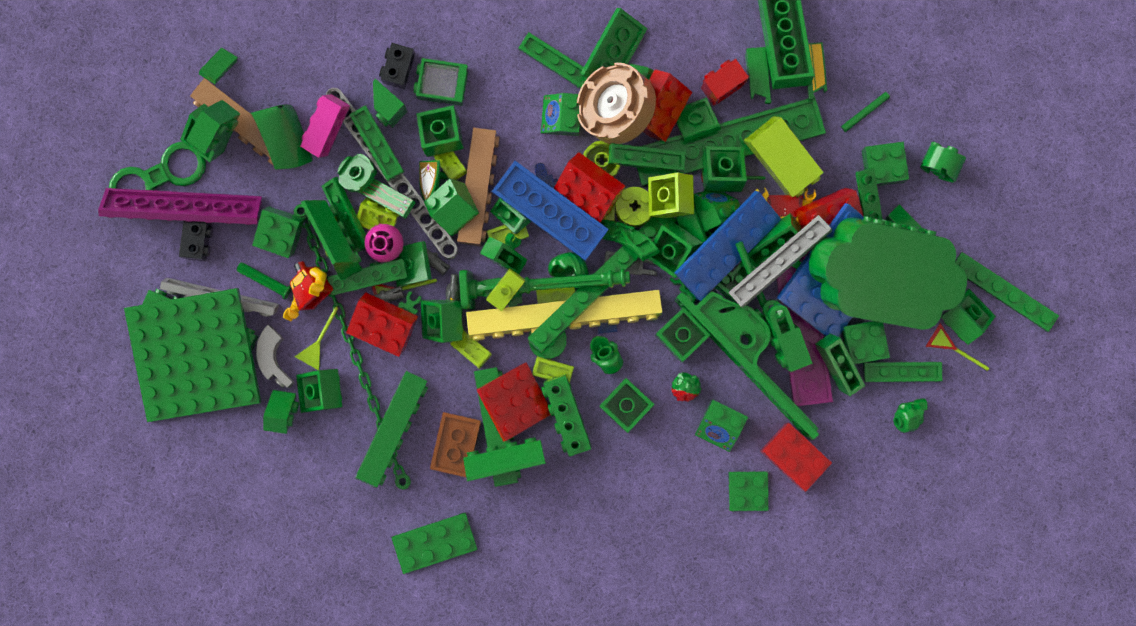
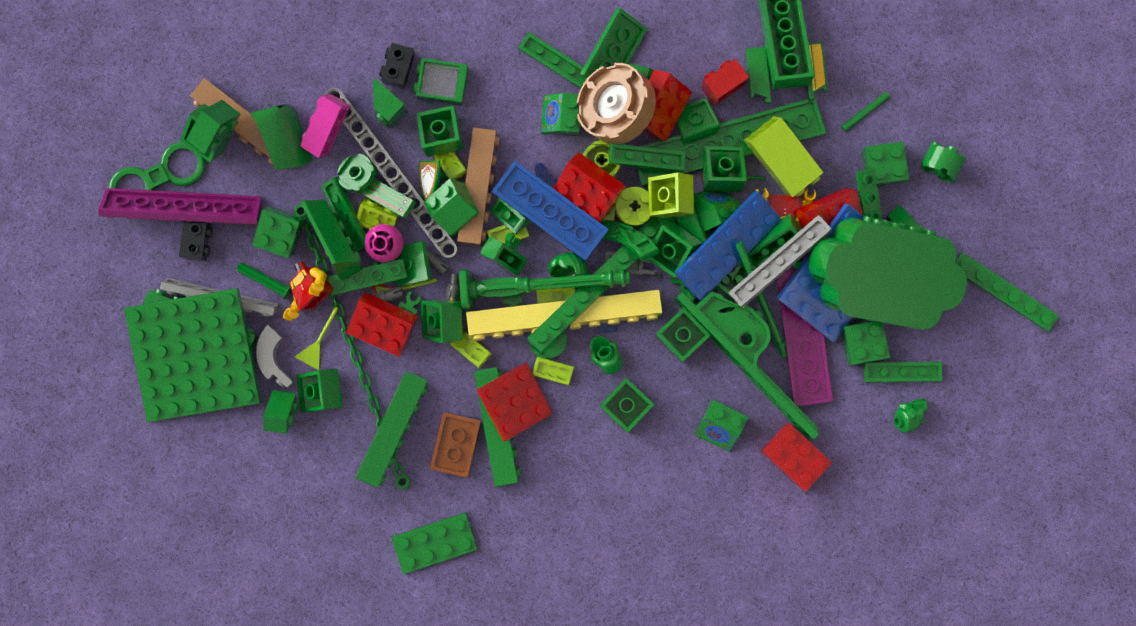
green tile [199,48,238,84] -> none
green tile [349,105,404,182] -> none
green slope [463,437,546,481] -> none
lime plate [486,268,525,311] -> none
green brick [541,374,592,457] -> none
green piece [671,372,702,402] -> none
green plate [728,471,769,511] -> none
green brick [762,299,813,372] -> none
green brick [815,333,865,396] -> none
piece [925,323,989,371] -> none
green slope [941,289,996,345] -> none

